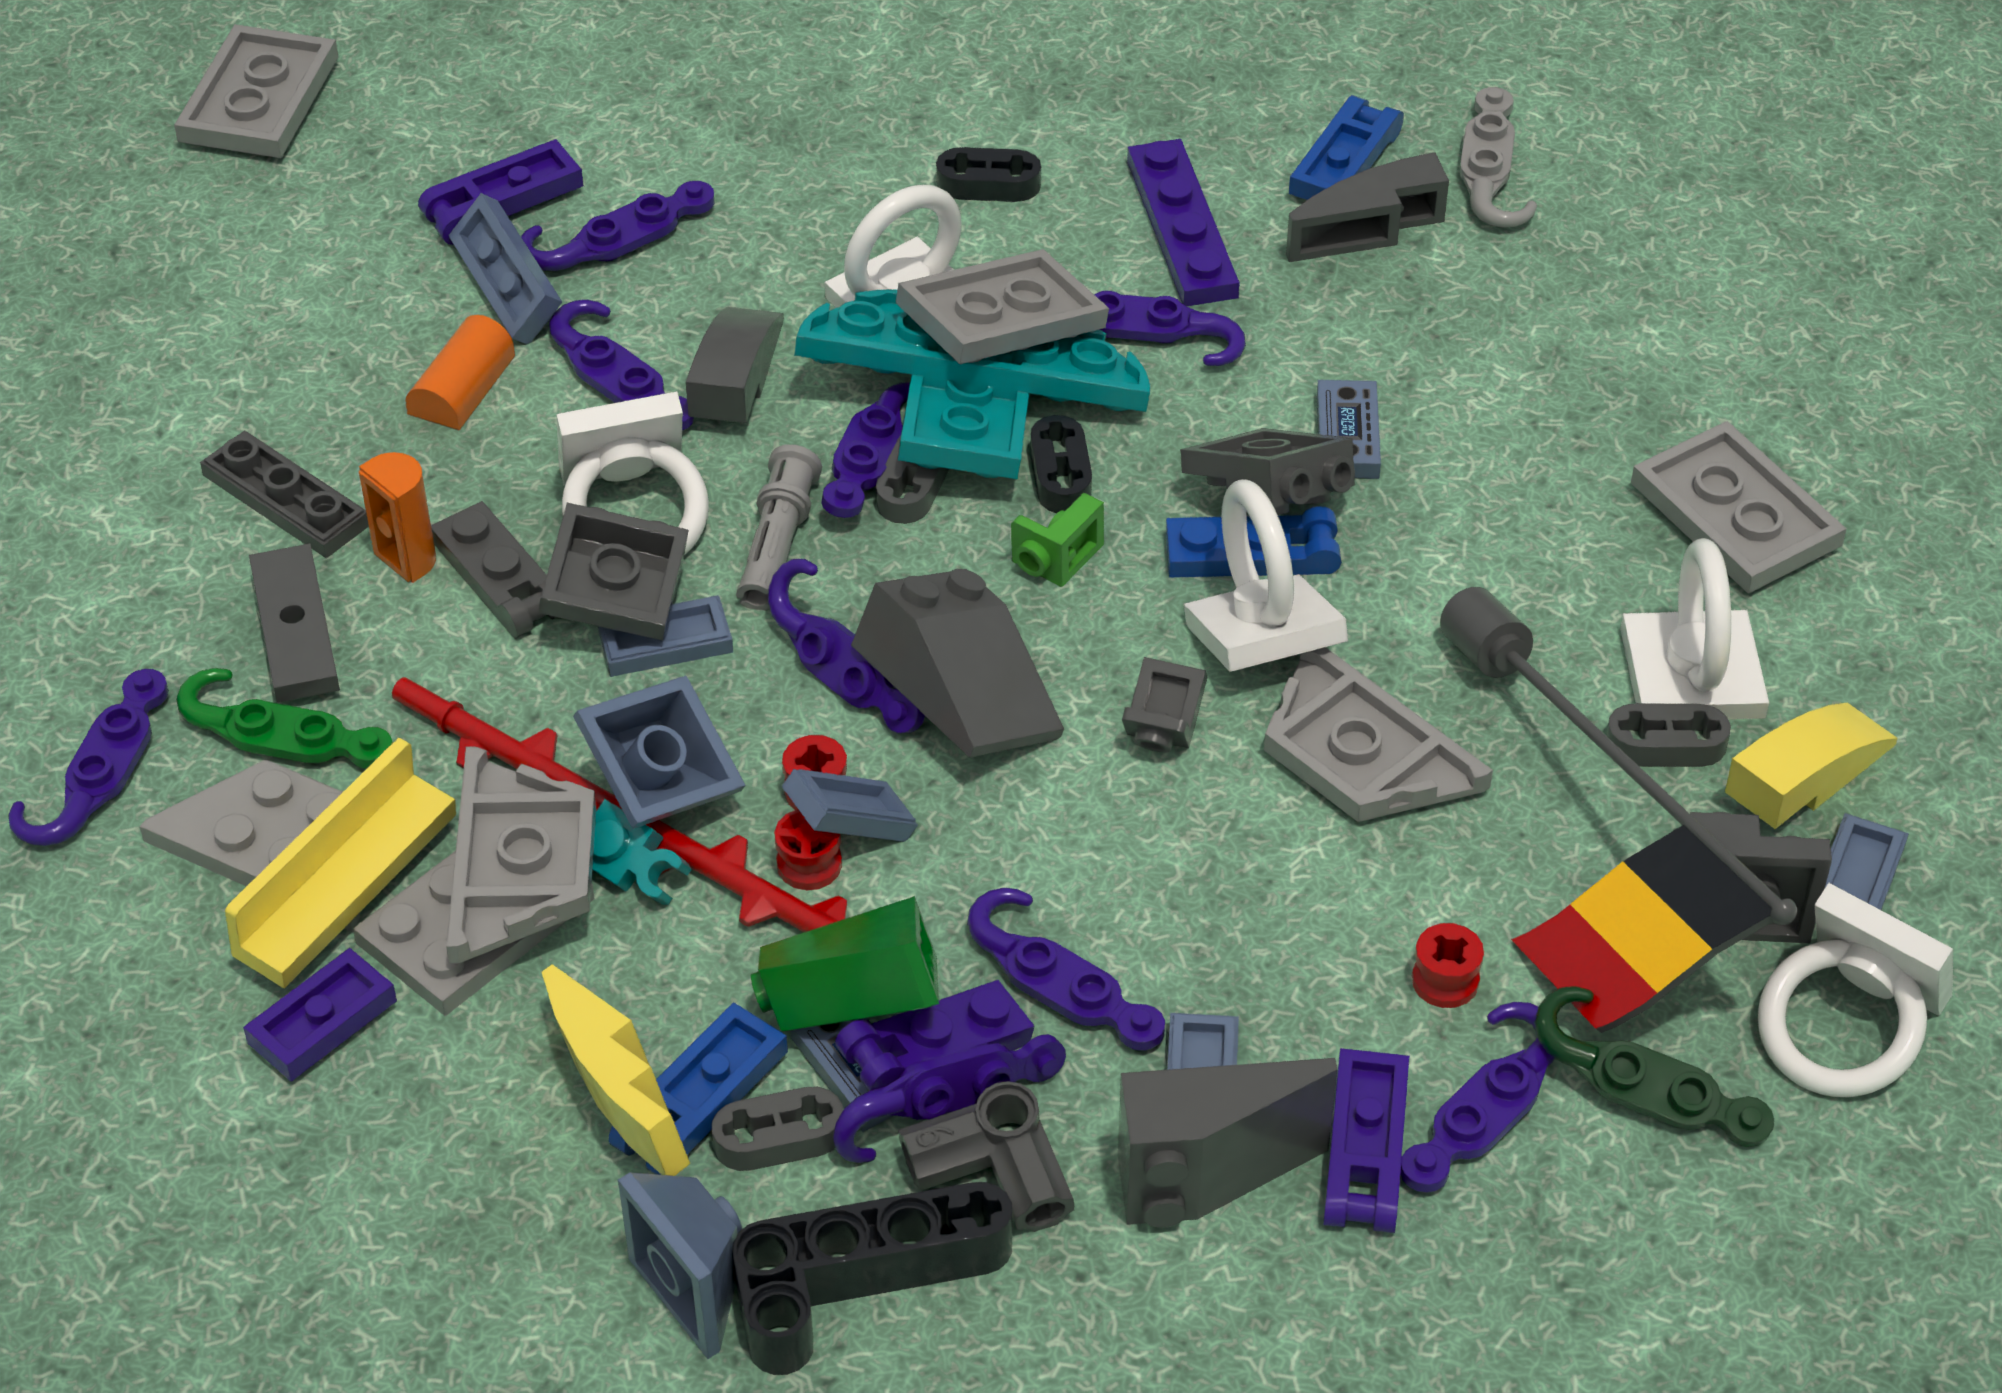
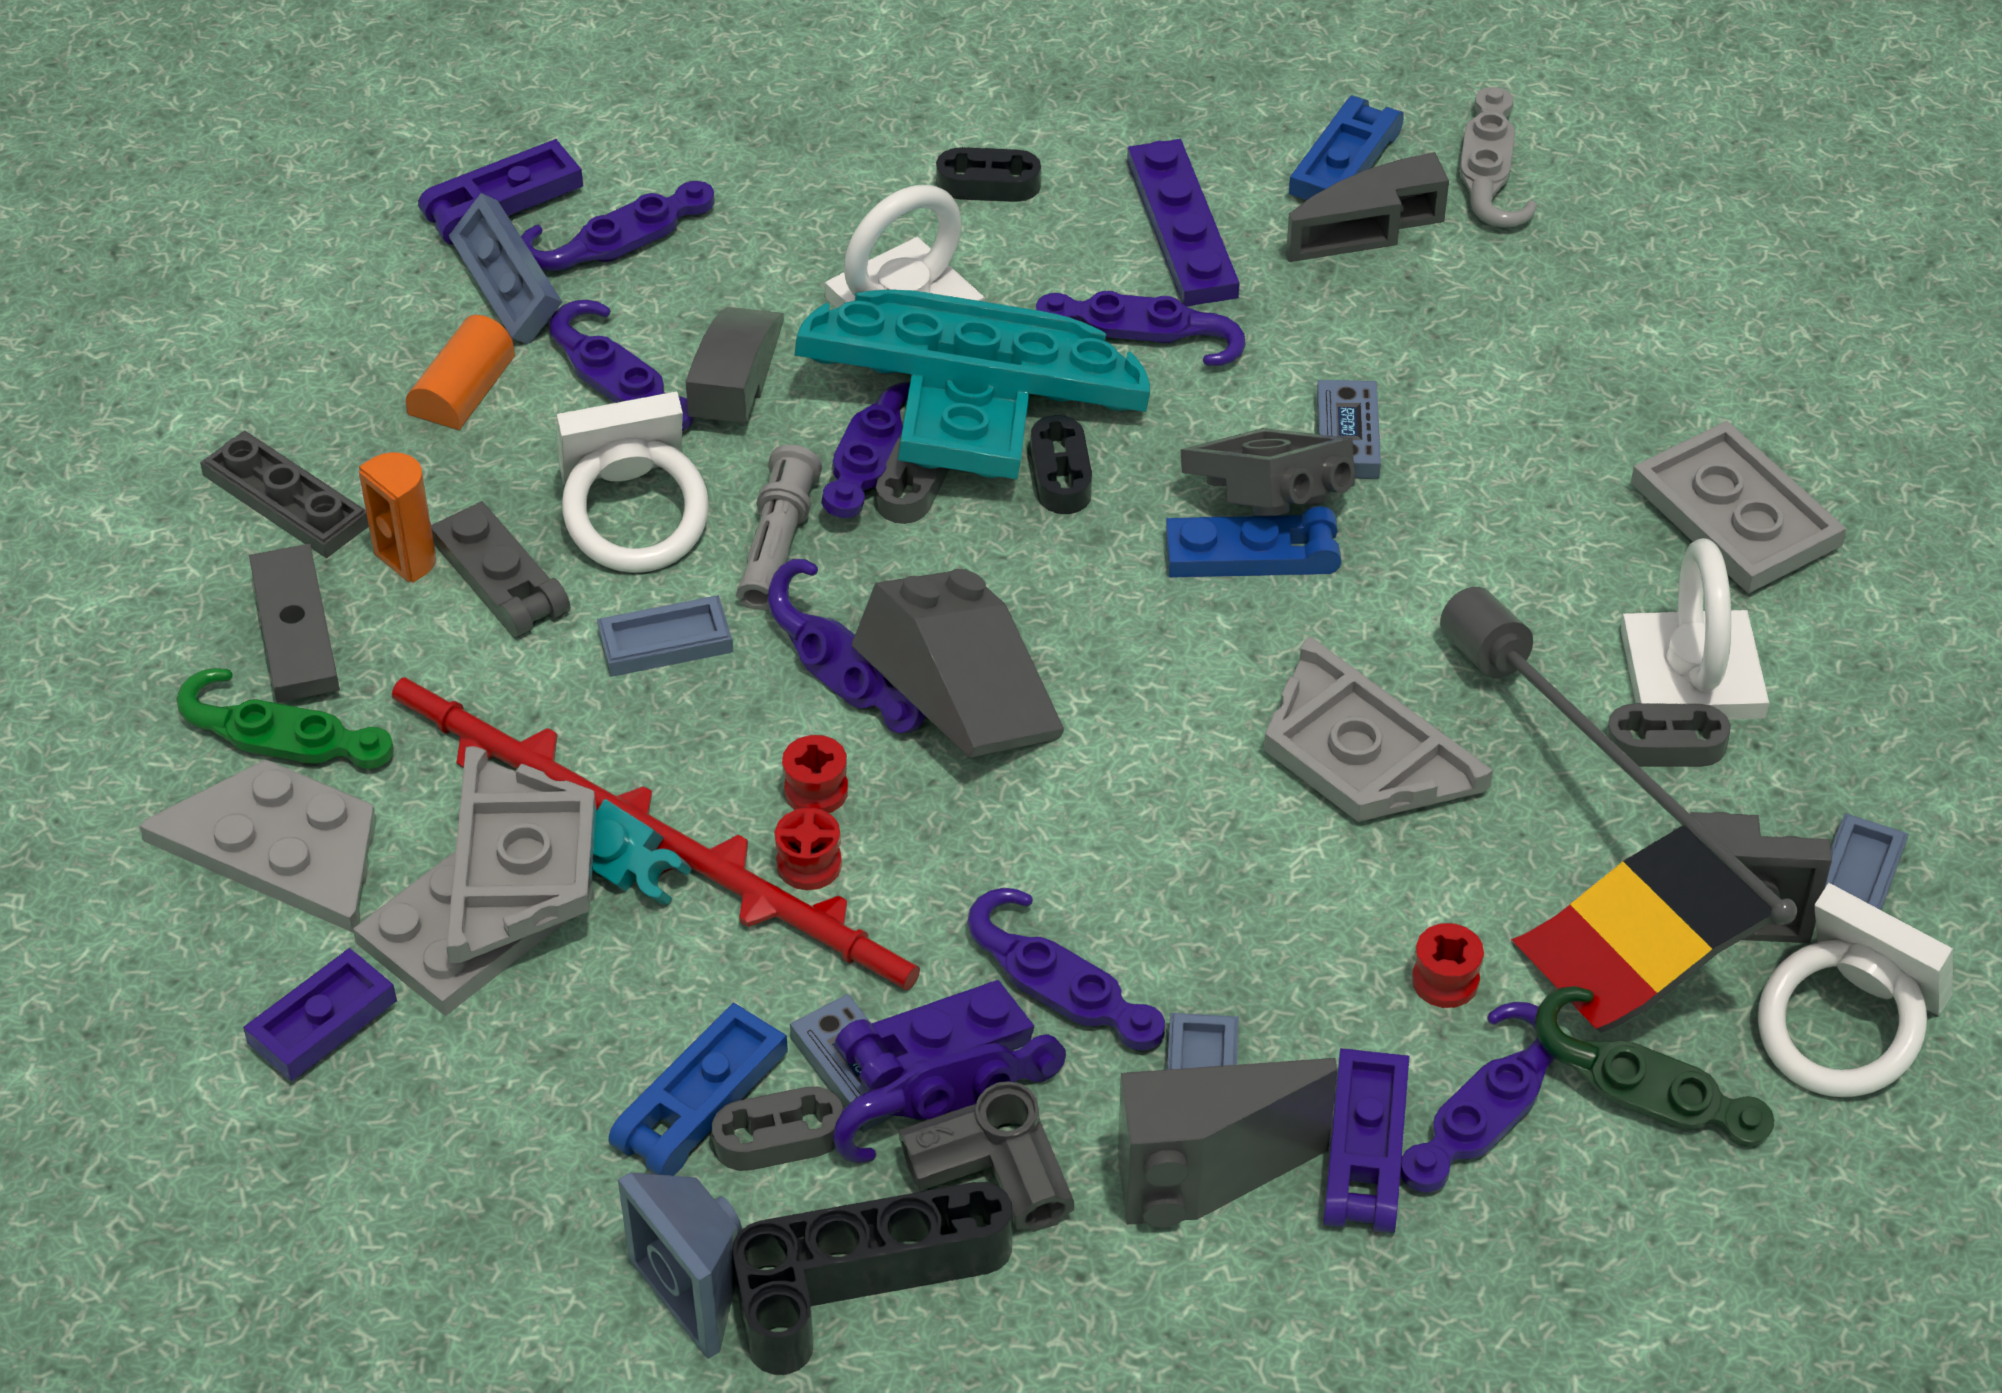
dark purple piece [8,669,169,846] -> none
light grey plate [174,24,339,158] -> none
light yellow panel [225,738,456,989] -> none
dark grey plate [539,502,689,640] -> none
light yellow slope [542,964,690,1176] -> none
sand blue slope [573,676,746,829] -> none
green slope [751,896,939,1032] -> none
sand blue tile [782,769,918,842] -> none
light grey plate [896,249,1109,364] -> none
bright green bracket [1011,493,1104,587] -> none
dark grey bracket [1122,657,1208,753] -> none
white tile [1184,480,1348,672] -> none
light yellow slope [1725,703,1898,829] -> none

